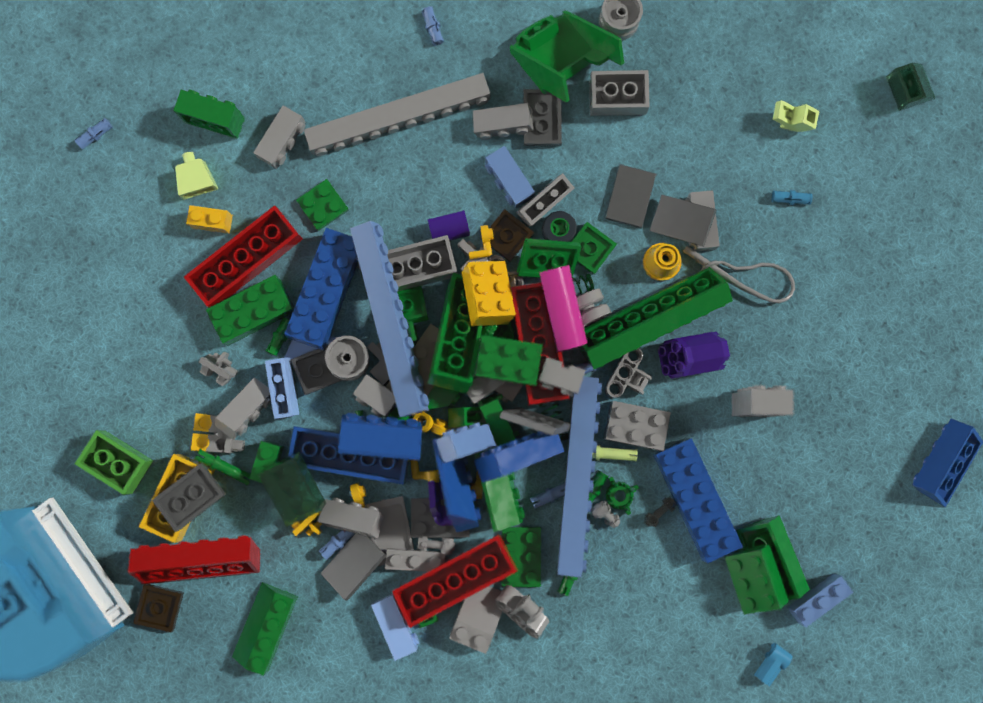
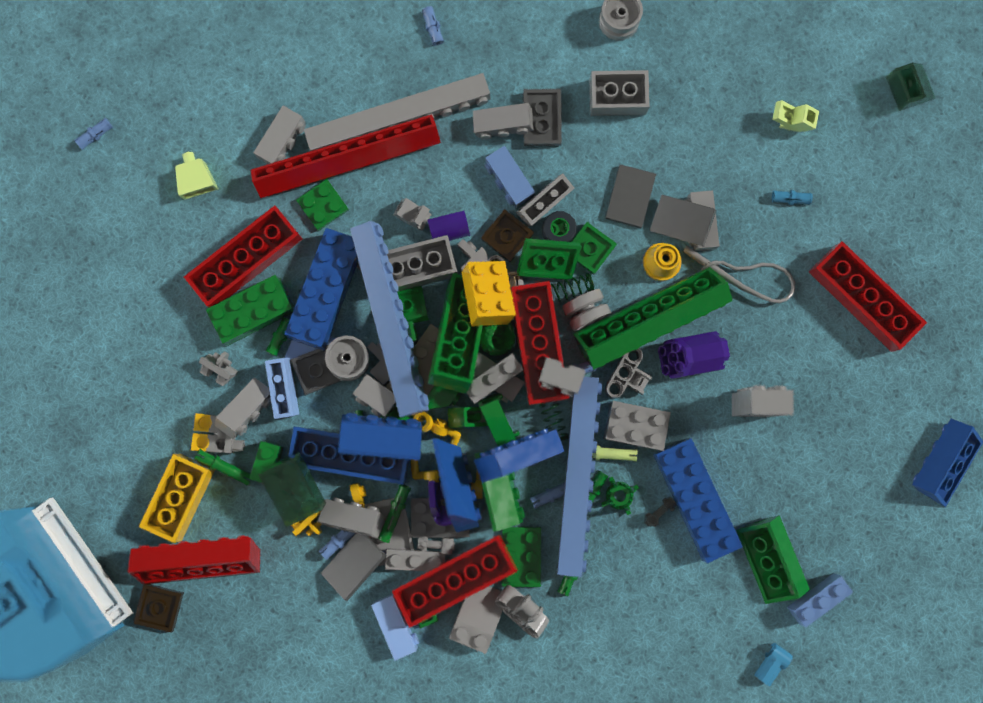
bright green brick [75,430,154,495] -> none
dark grey plate [152,463,226,532] -> none
green brick [173,89,245,139] -> none
yellow brick [186,205,233,234] -> none
green slope [232,582,298,676] -> none
medium blue brick [436,423,496,463] -> none
yellow plate [469,225,494,259] -> none
green brick [475,335,542,386] -> none
dark grey tile [500,407,570,435] -> none
green windscreen [510,10,624,103] -> none
dark pink brick [540,265,587,351] -> none
light grey bar [591,501,620,528] -> none
green brick [725,544,789,614] -> none
none -> red brick [251,114,441,198]
none -> green pin [378,484,411,543]
none -> light grey brick [393,198,432,230]
none -> red brick [808,241,927,352]

